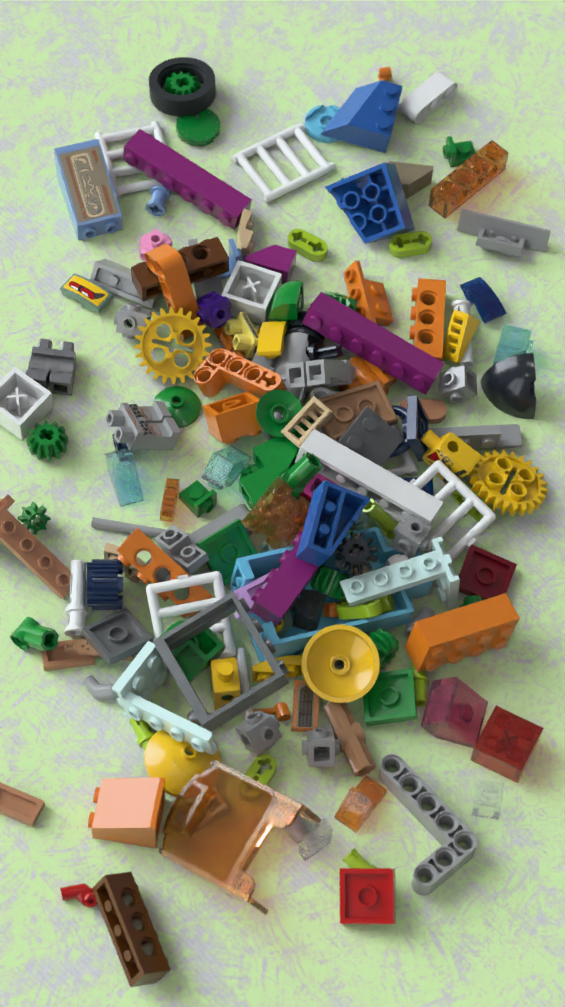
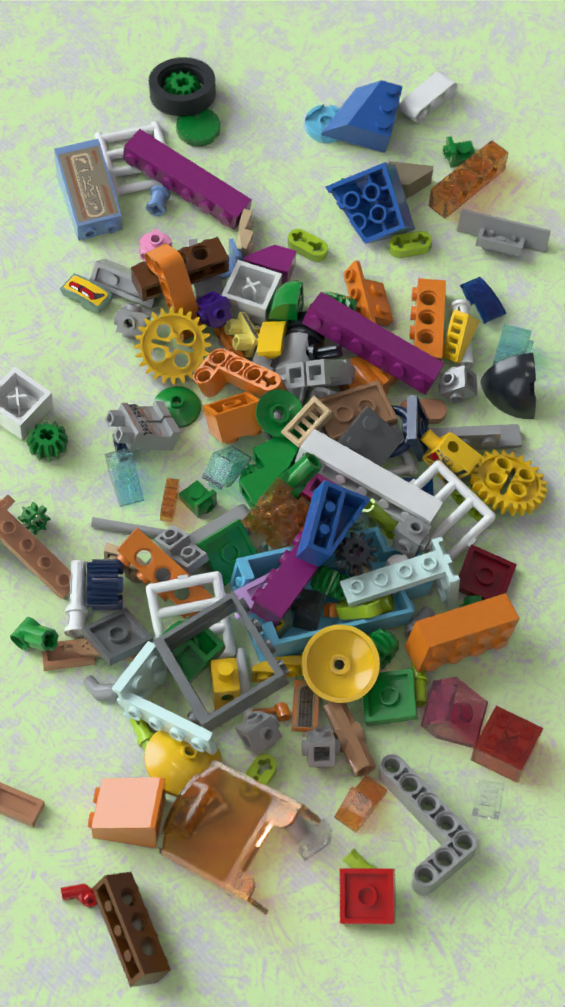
flat silver hips [26,339,77,396] -> none
white bar [231,123,336,203] -> none
orange hand [378,67,392,81] -> none

